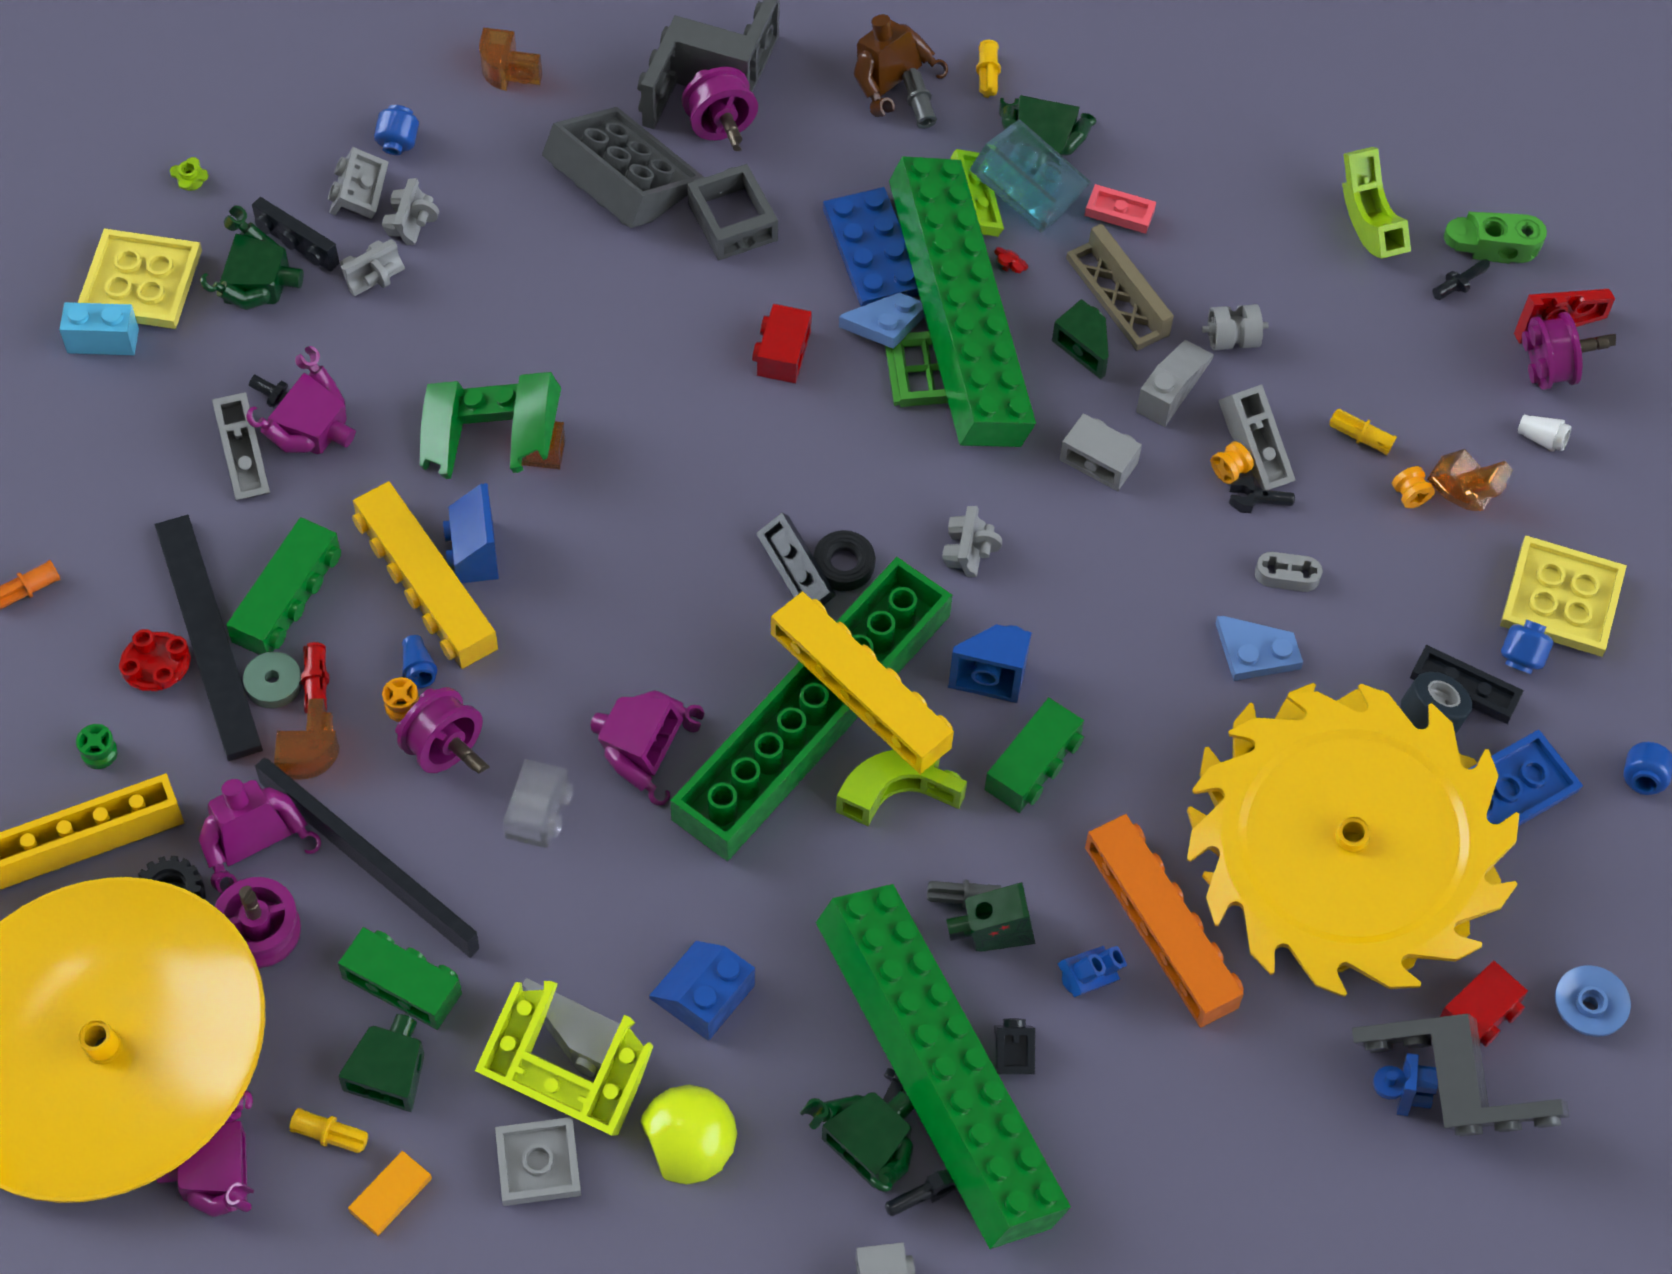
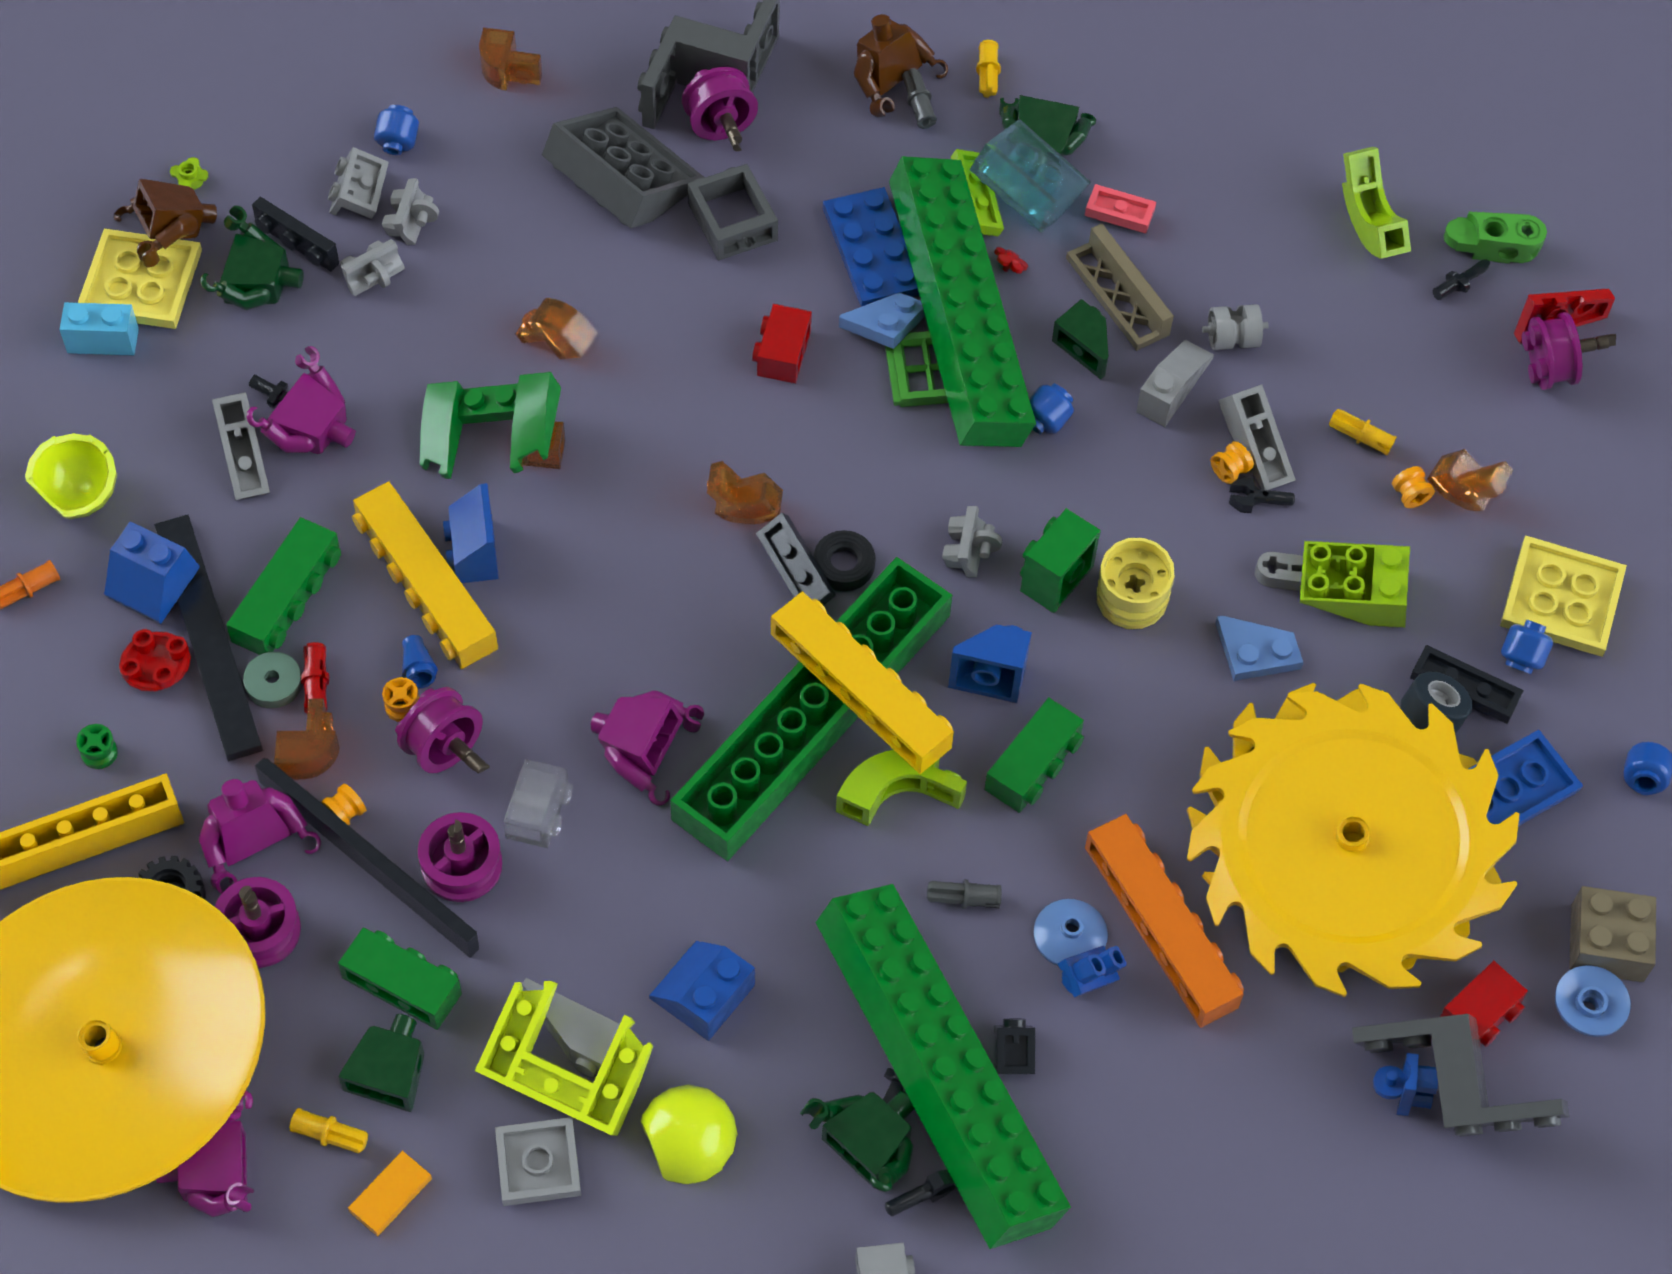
dark green torso [946,882,1036,952] -> none
light grey brick [1060,413,1142,492] -> none
white cone [1518,414,1572,452] -> none
none -> neon yellow cylinder [25,433,117,519]
none -> blue slope [104,521,200,624]
none -> reddish brown torso [113,179,217,268]
none -> light orange wheel [321,783,367,825]
none -> magenta wheel [418,812,503,902]
none -> clear orange brick [515,298,598,359]
none -> clear orange brick [707,461,783,524]
none -> green brick [1020,508,1101,613]
none -> blue head [1029,383,1074,434]
none -> medium blue dish [1033,899,1108,966]
none -> light yellow wheel [1096,538,1175,629]
none -> lime slope [1300,541,1410,628]
none -> dark tan brick [1569,886,1656,982]

